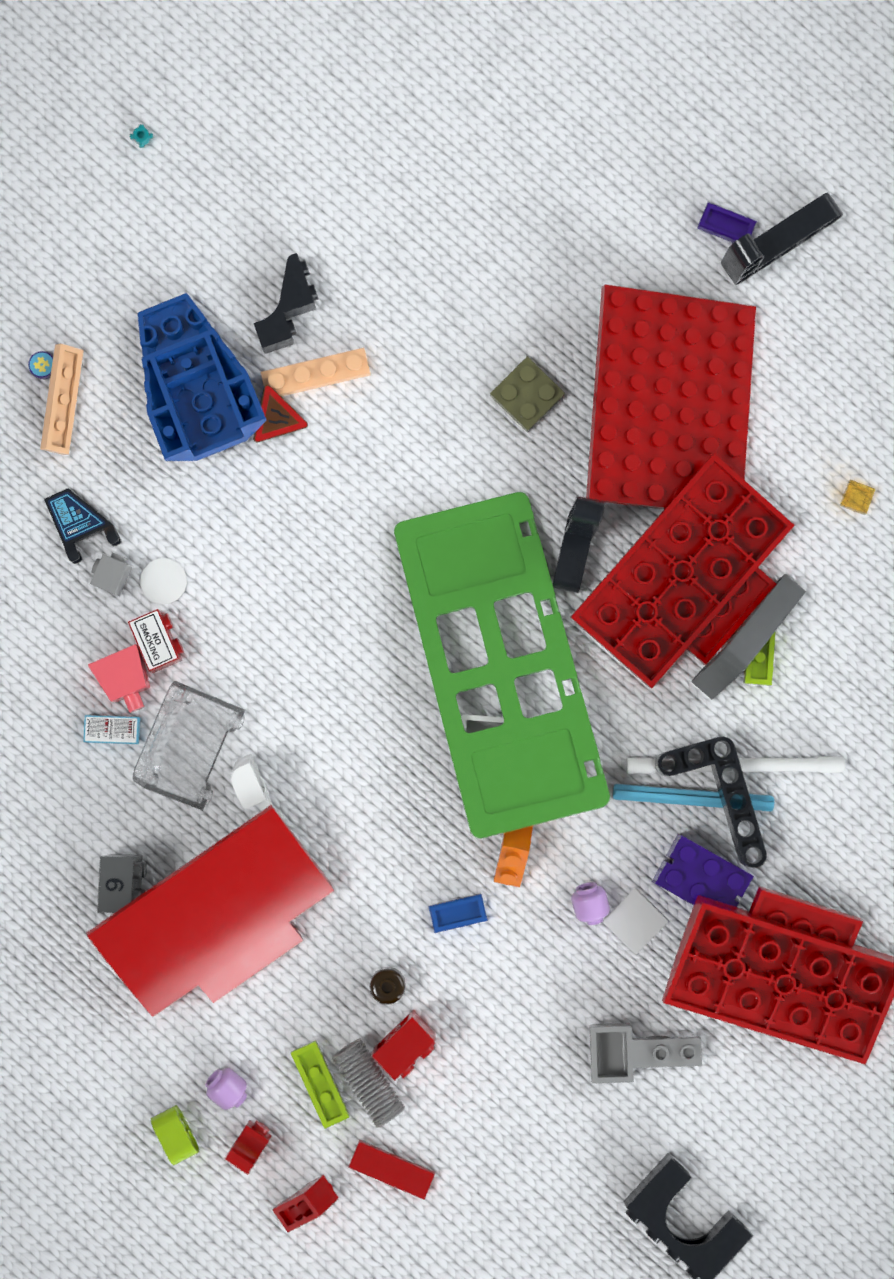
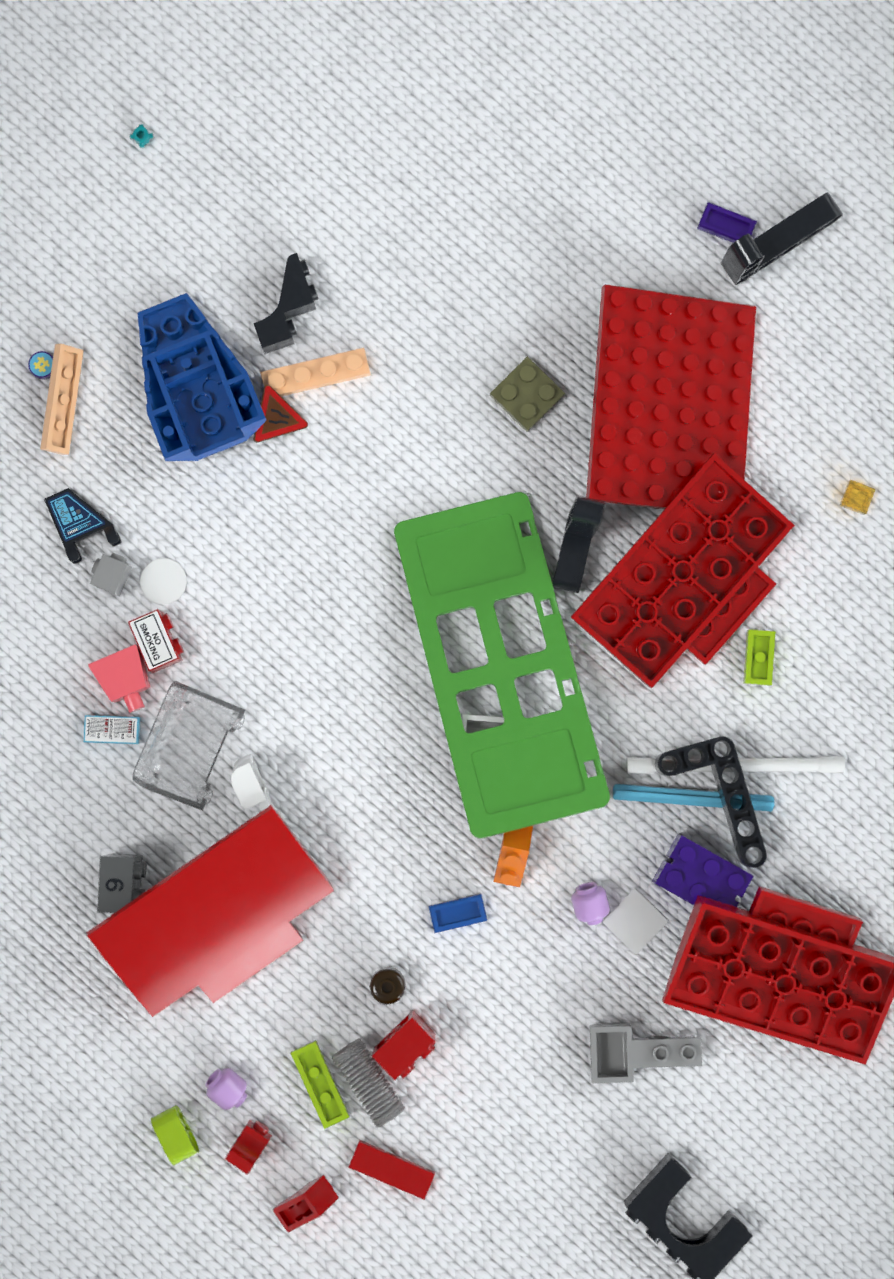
dark grey beam [691,574,806,699] -> none

